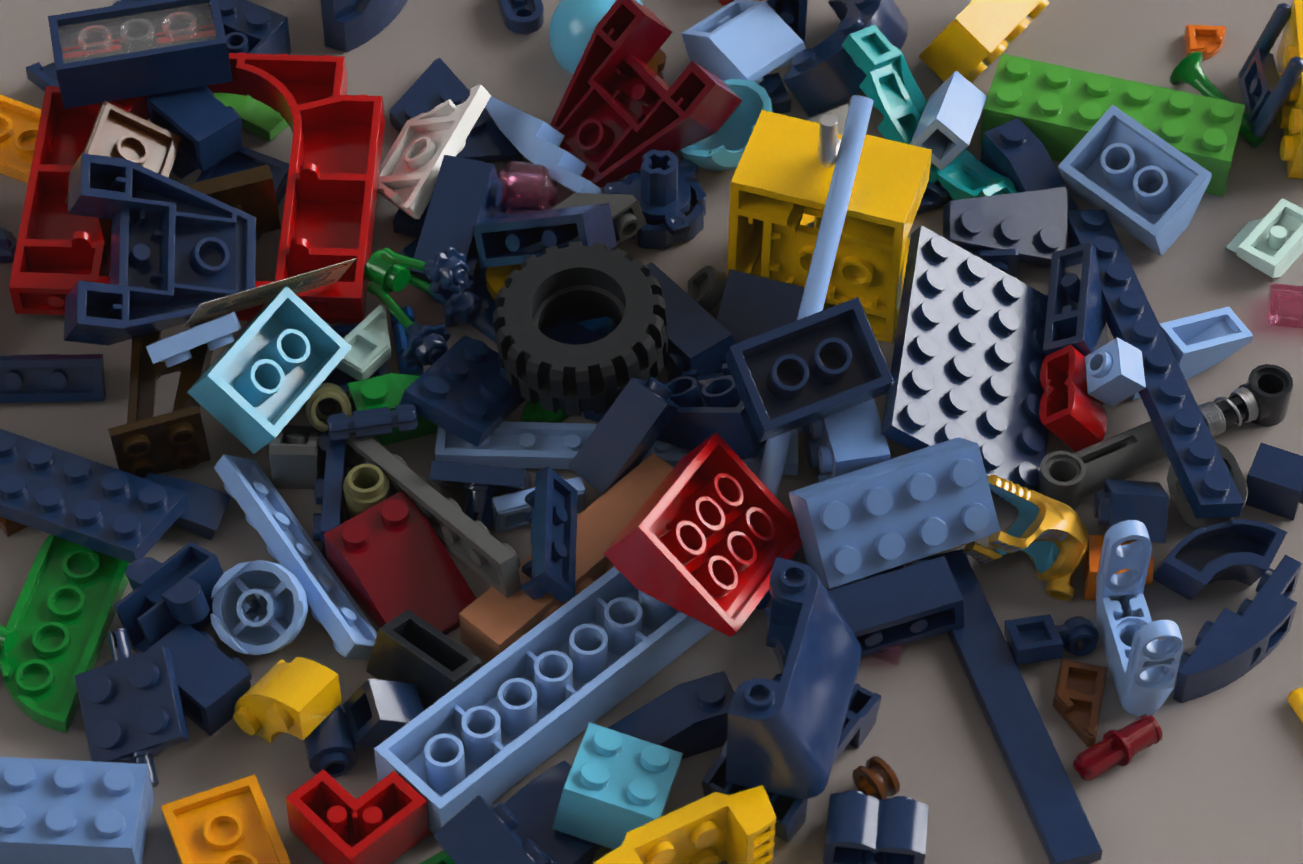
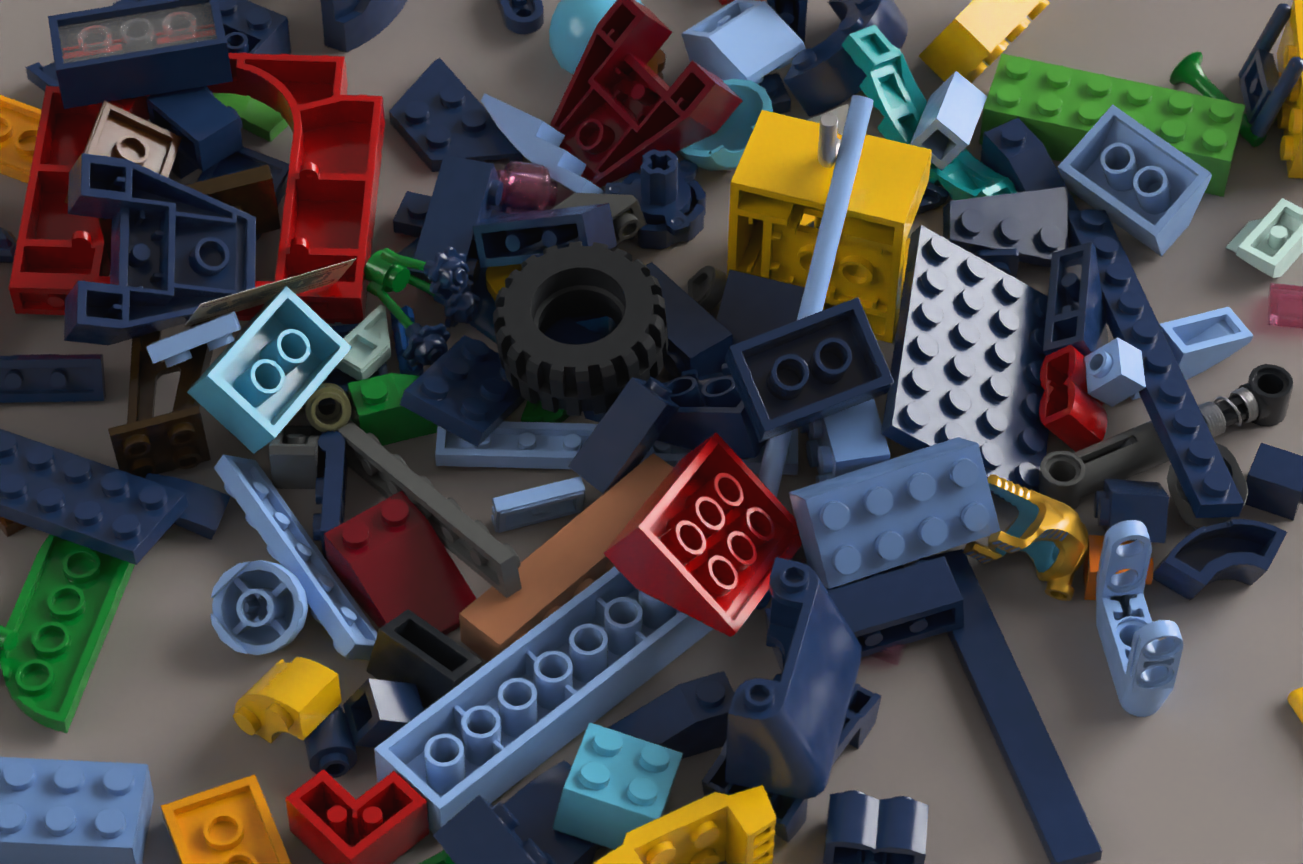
dark blue plate [75,628,189,787] -> none
dark blue piece [114,541,224,653] -> none
dark blue brick [145,623,252,736] -> none
dark blue axle [327,404,418,441] -> none
olive brick [343,464,390,520] -> none
white wing [378,85,491,219] -> none
dark blue tile [430,461,532,534] -> none
dark blue plate [521,466,578,603] -> none
reddish brown bush [852,756,900,800] -> none
dark blue plate [1004,614,1099,665] -> none
reddish brown tile [1052,659,1108,747] -> none
dark red axle [1073,714,1163,781] -> none
dark blue slope [1173,555,1302,703] -> none
orange tile [1184,25,1226,61] -> none

